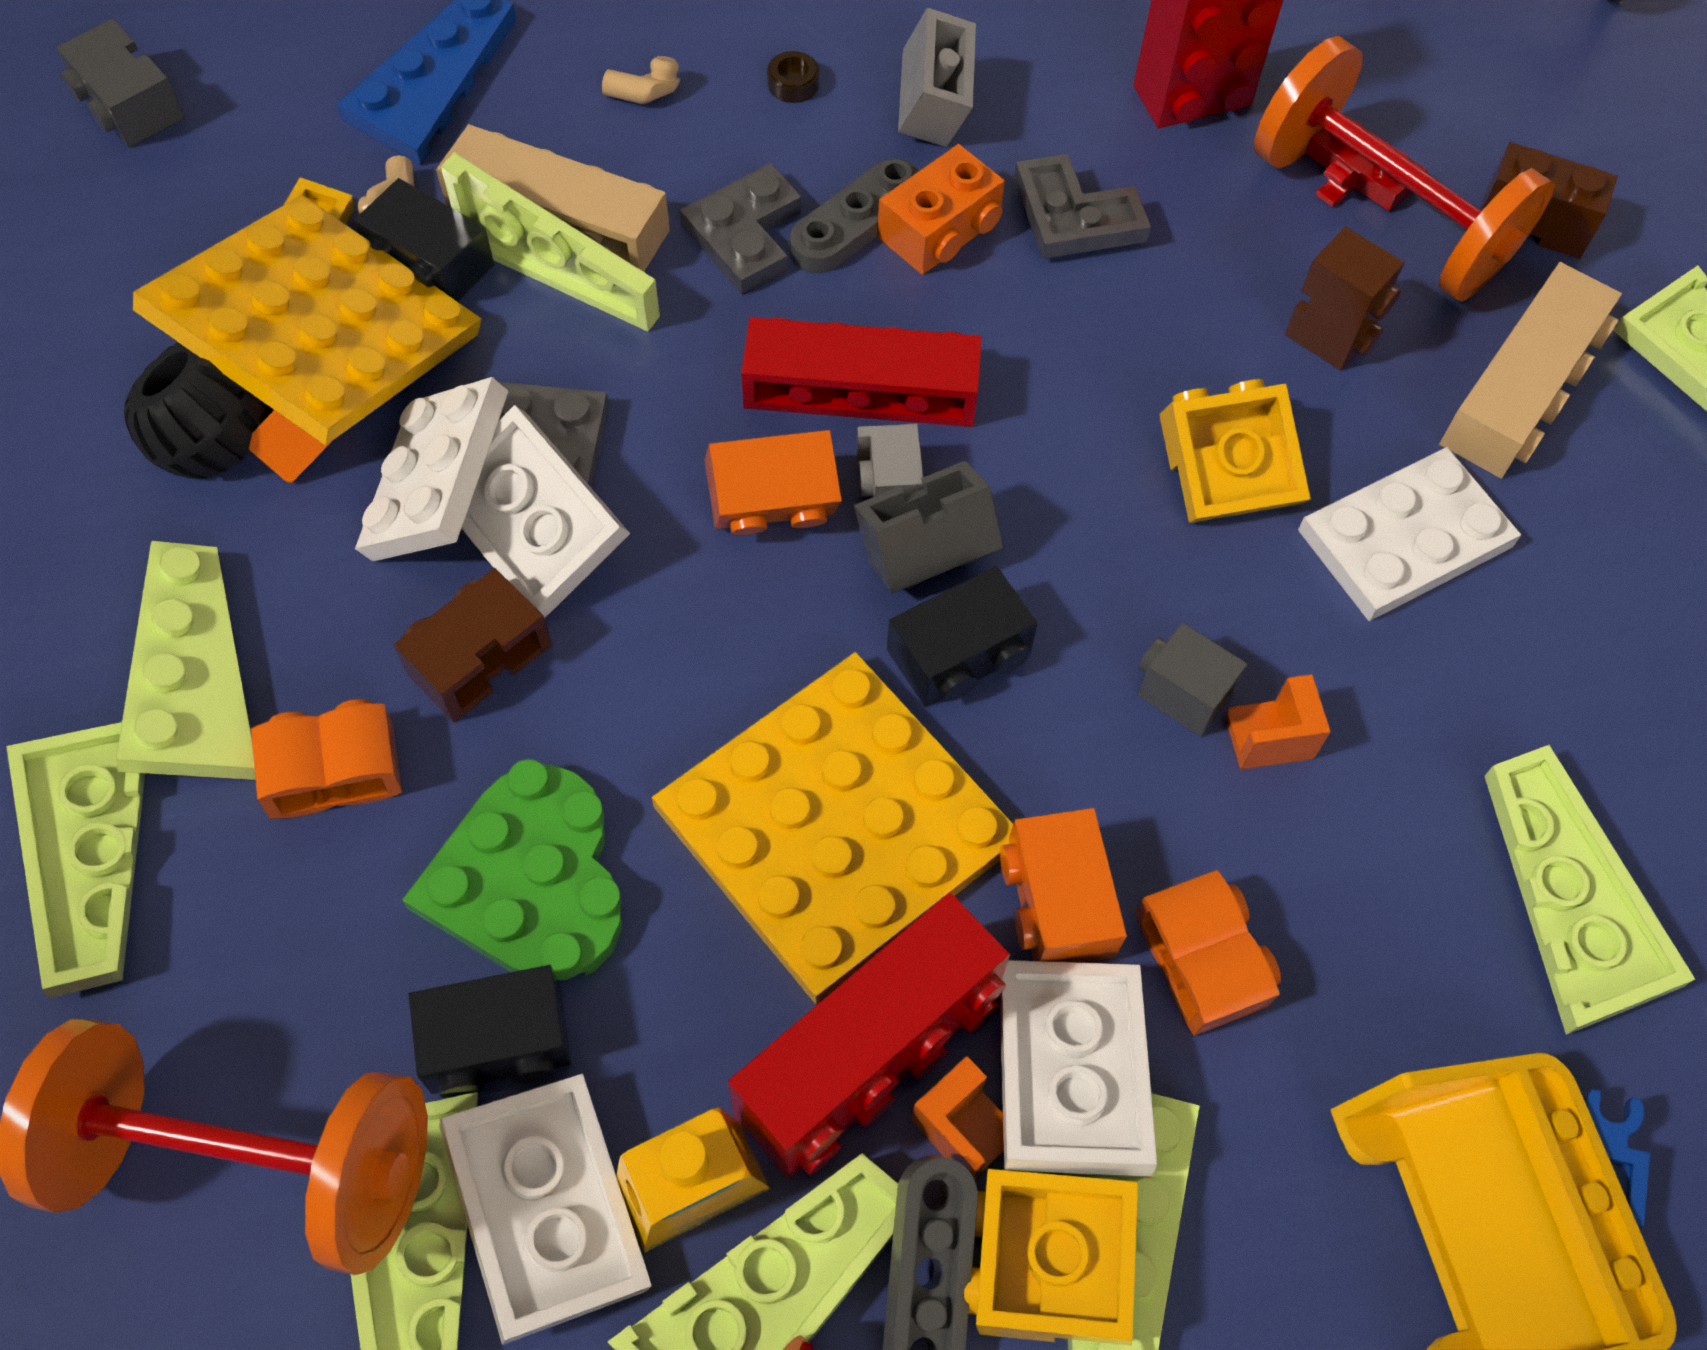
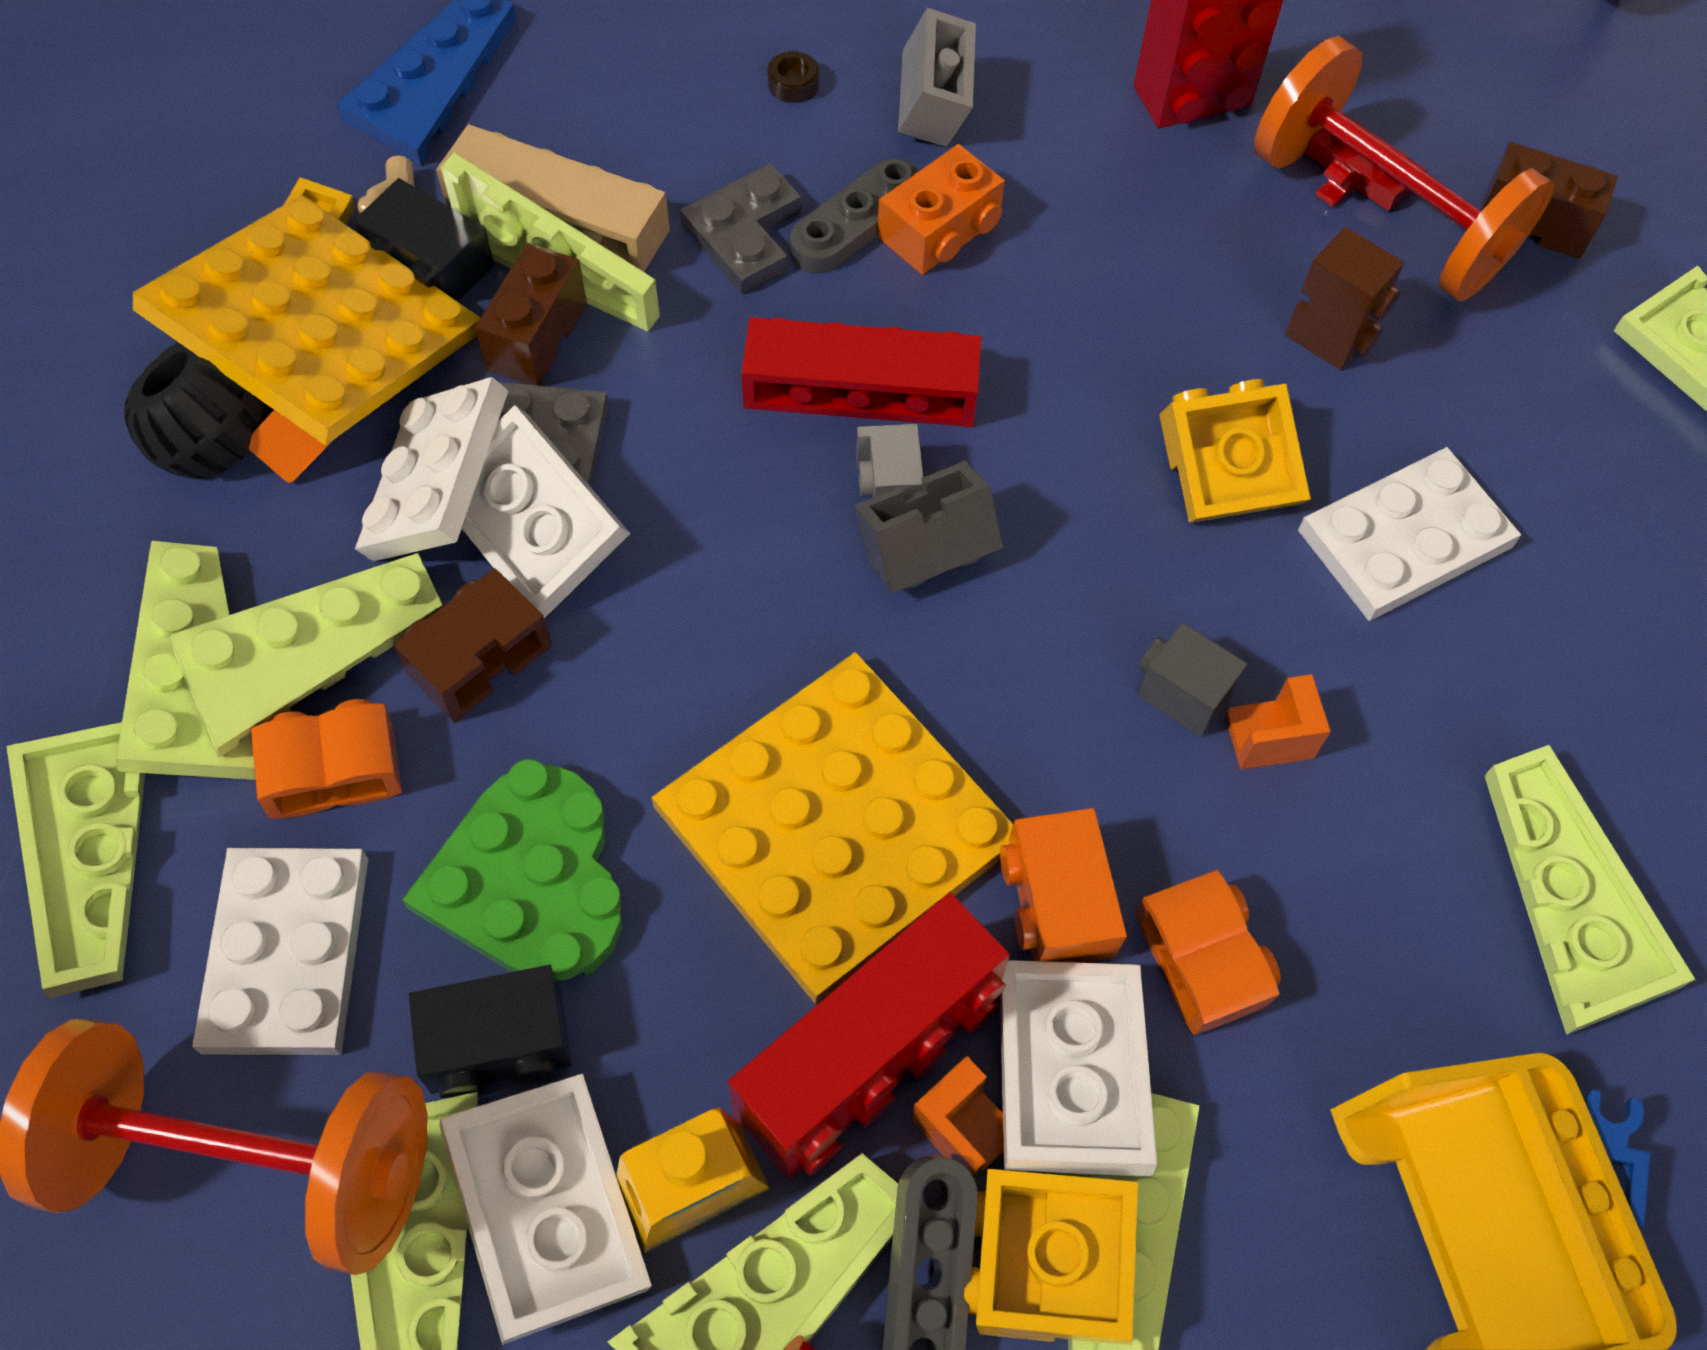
dark grey brick [56,18,185,148] -> none
tan arm [602,56,680,104] -> none
orange brick [704,430,842,536] -> none
black brick [887,566,1038,707] -> none
flat silver plate [1014,154,1151,259] -> none
tan brick [1439,262,1622,479] -> none
none -> yellowish green wing [169,553,443,758]
none -> white plate [192,848,368,1055]
none -> reddish brown brick [475,243,587,386]

